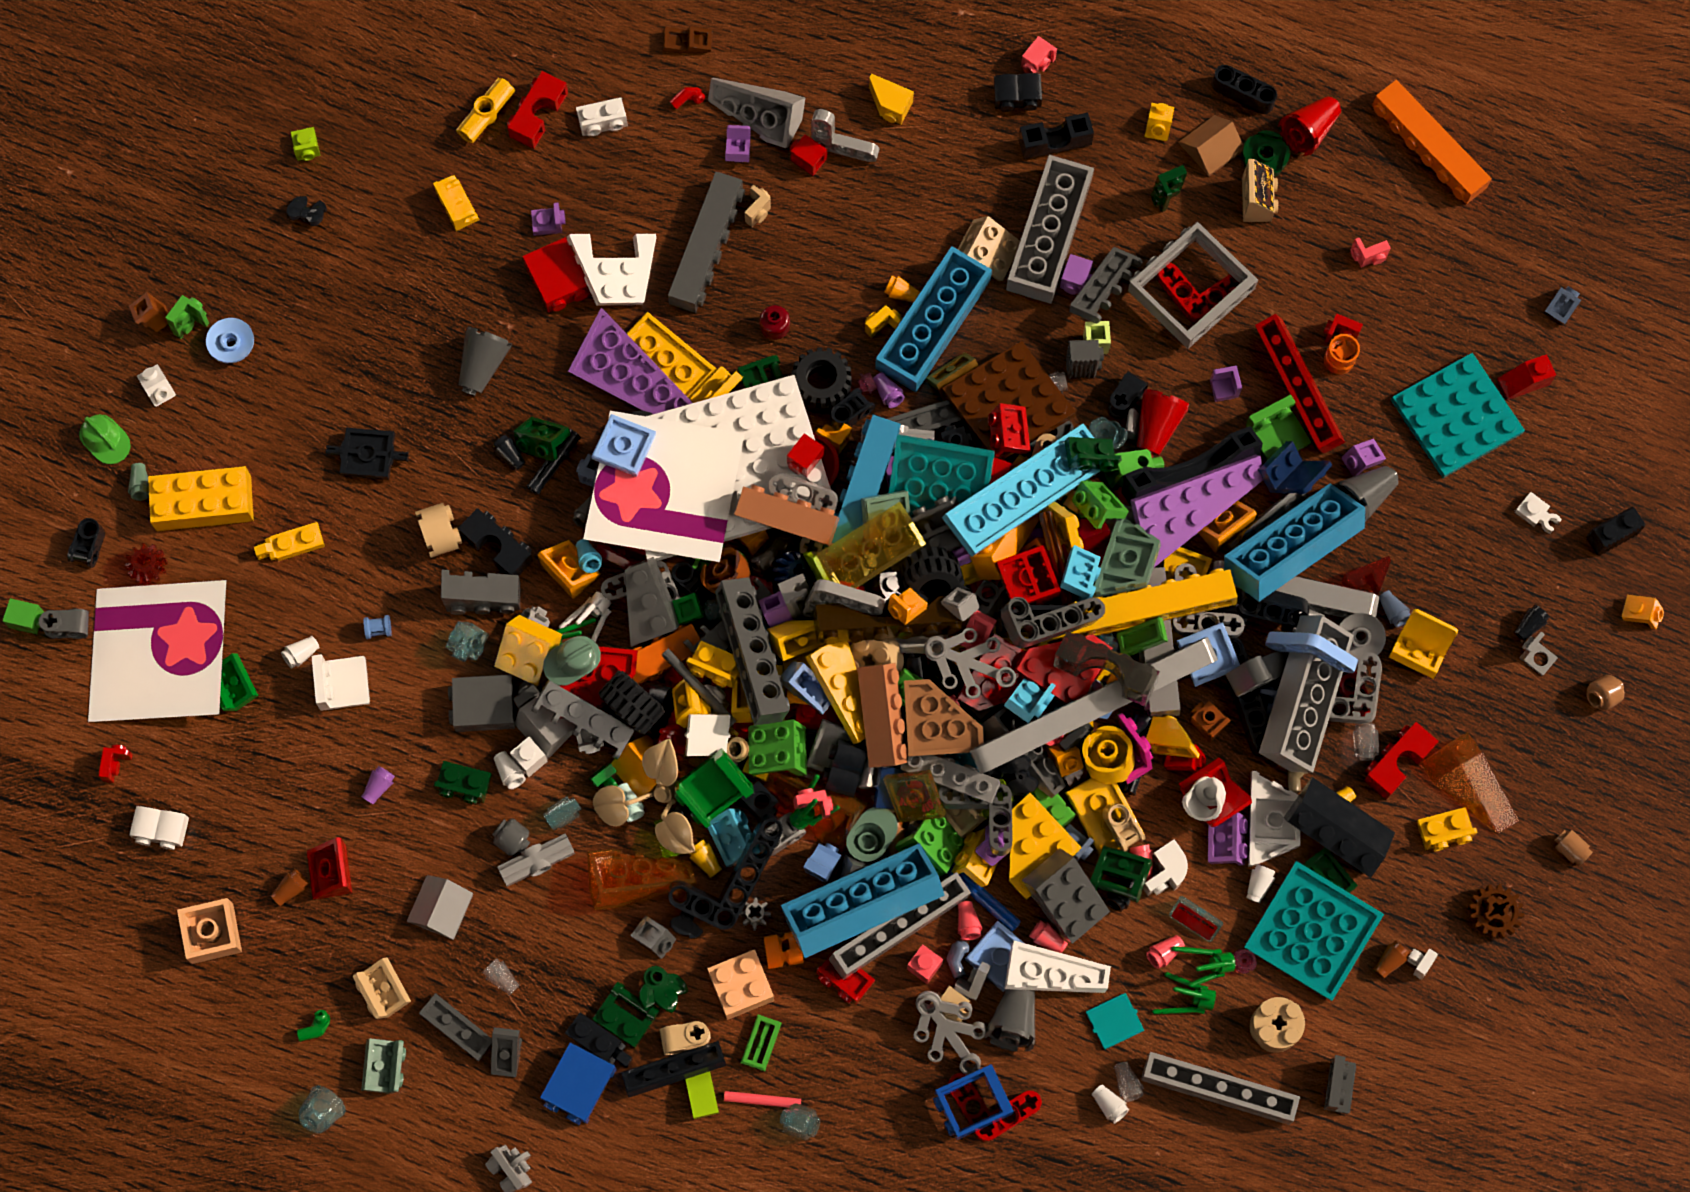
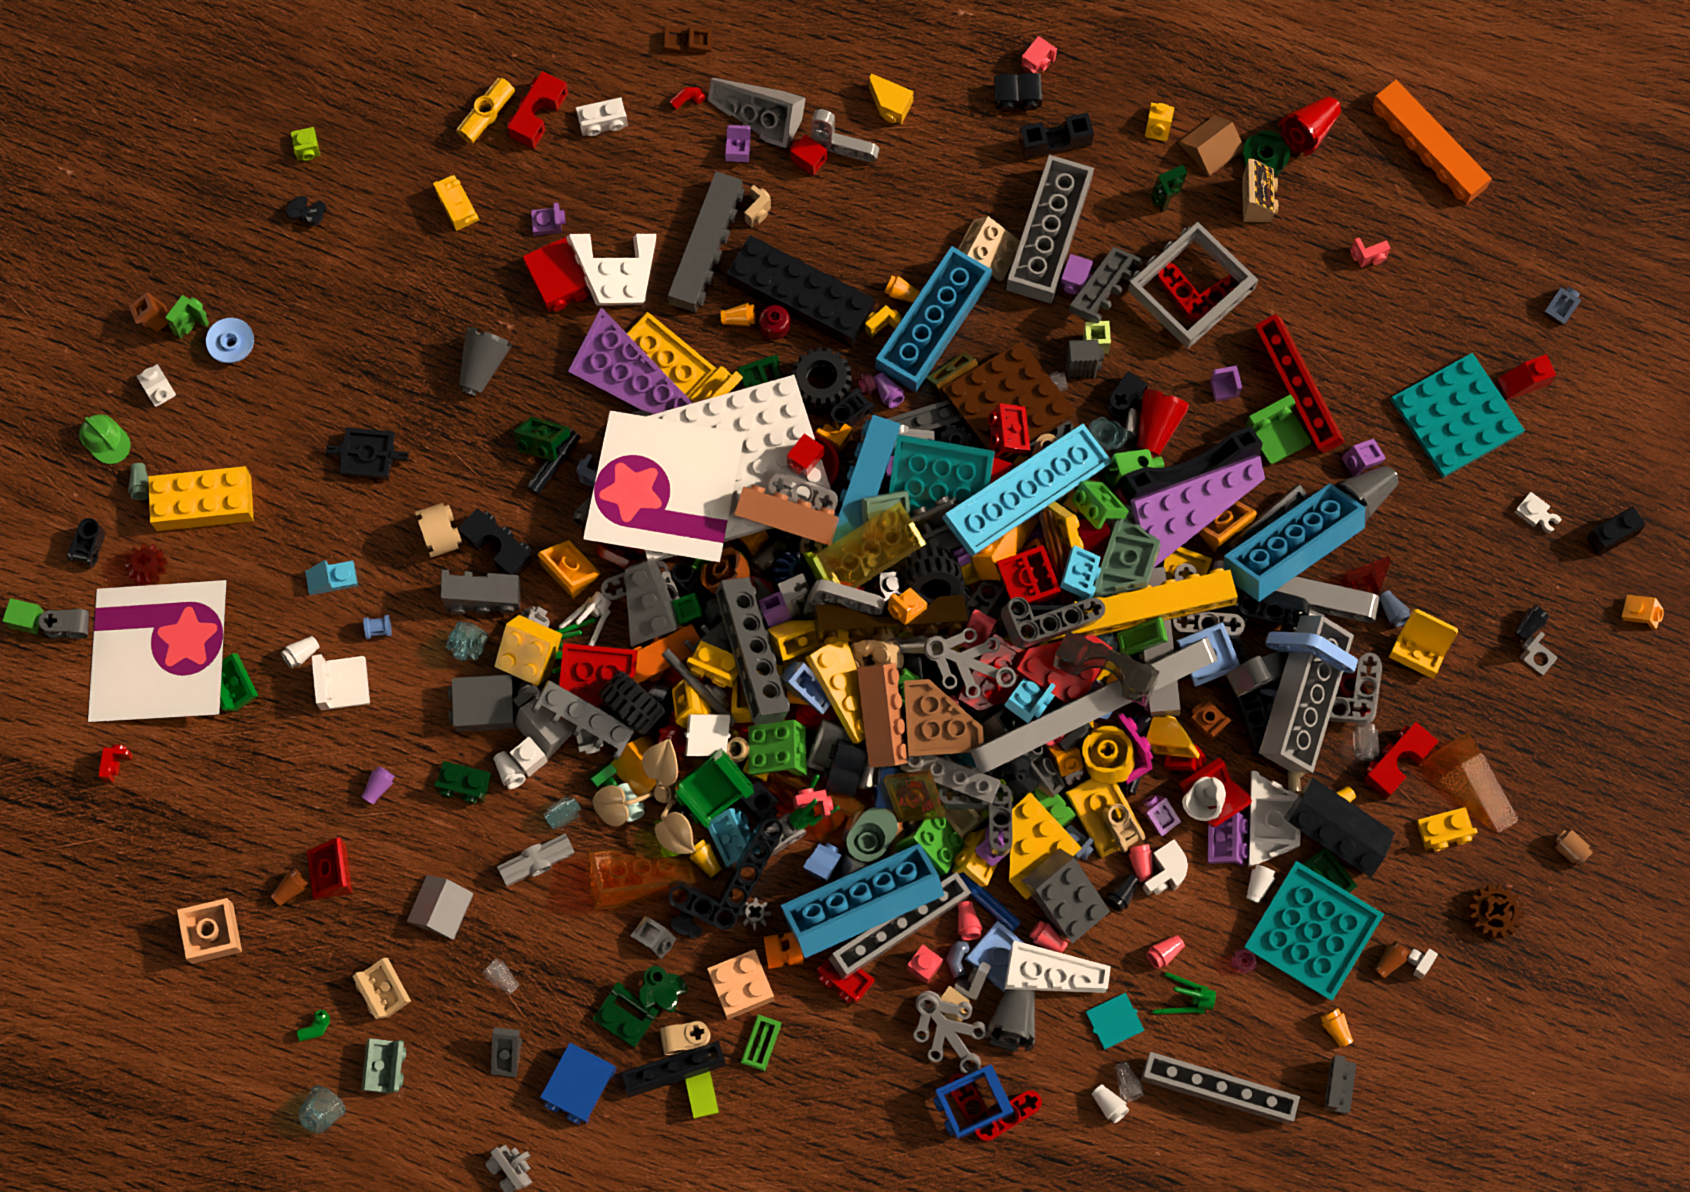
white brick [129,806,189,850] -> none
yellow hinge [254,522,325,561] -> none
dark grey plate [419,993,492,1061] -> none
black cone [491,435,526,471] -> none
dark grey head [492,818,530,856] -> none
sand green piece [543,636,601,685] -> none
black hinge [565,1012,633,1068] -> none
medium azure cone [576,539,602,573] -> none
light blue tile [591,414,656,477] -> none
coral bar [724,1091,801,1109] -> none
clear light blue head [780,1103,820,1141] -> none
light grey slope [941,587,979,621] -> none
dark green bracket [1064,437,1122,472] -> none
dark green plate [1090,846,1152,903] -> none
slope [1169,896,1223,942] -> none
green plant [1172,946,1236,988] -> none
black beam [1212,65,1277,114] -> none
tan brick [1250,997,1305,1053] -> none
dark blue bracket [1258,441,1332,494] -> none
red bracket [1323,313,1363,343] -> none
orange wheel [1324,334,1360,375] -> none
light grey dish [1339,613,1386,661] -> none
medium nougat head [1587,674,1625,711] -> none
none -> medium azure slope [305,560,358,595]
none -> light orange cone [721,303,757,327]
none -> black brick [726,235,875,348]
none -> medium lavender bracket [1138,795,1181,836]
none -> light orange cone [1320,1008,1353,1048]

